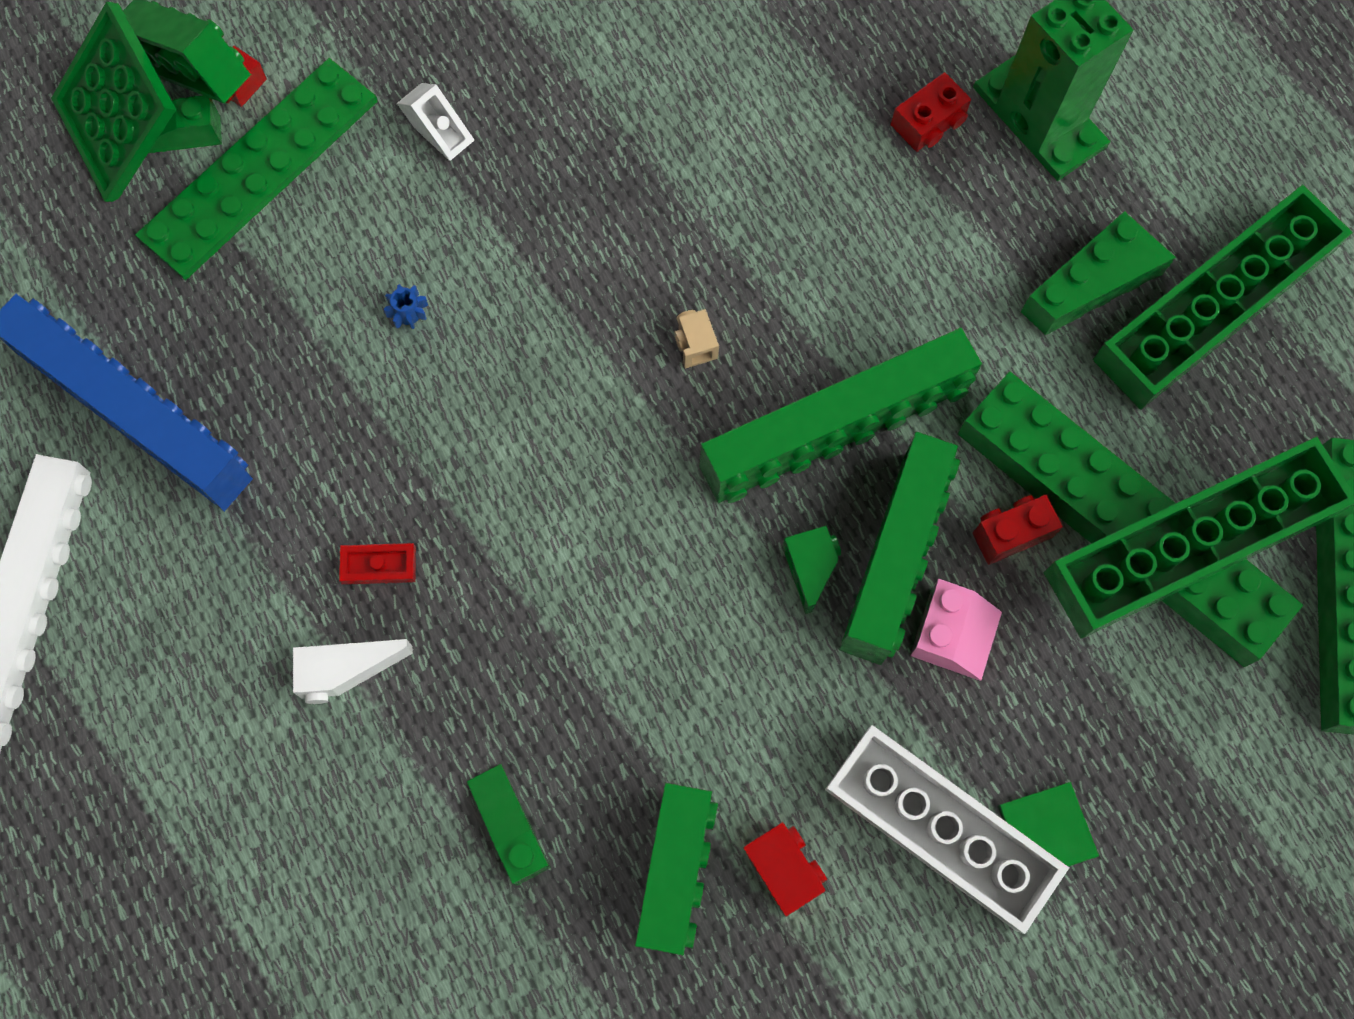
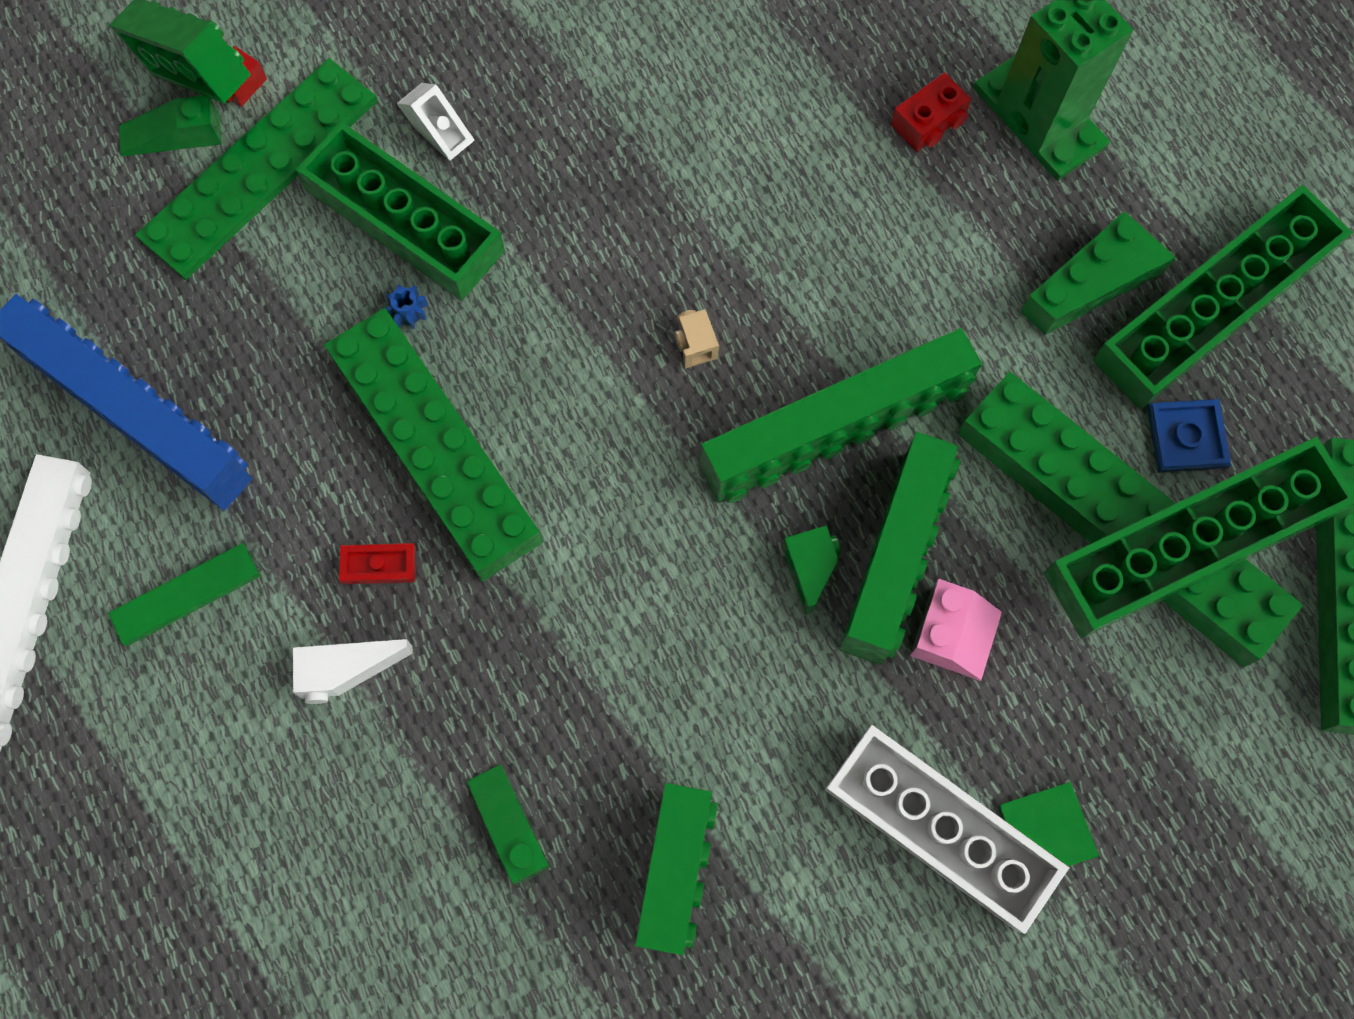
green plate [51,1,176,202] -> none
red brick [743,822,827,917] -> none
red brick [972,495,1063,565] -> none
none -> green tile [108,543,261,647]
none -> green brick [296,121,505,301]
none -> green brick [324,308,543,582]
none -> blue tile [1147,399,1231,473]

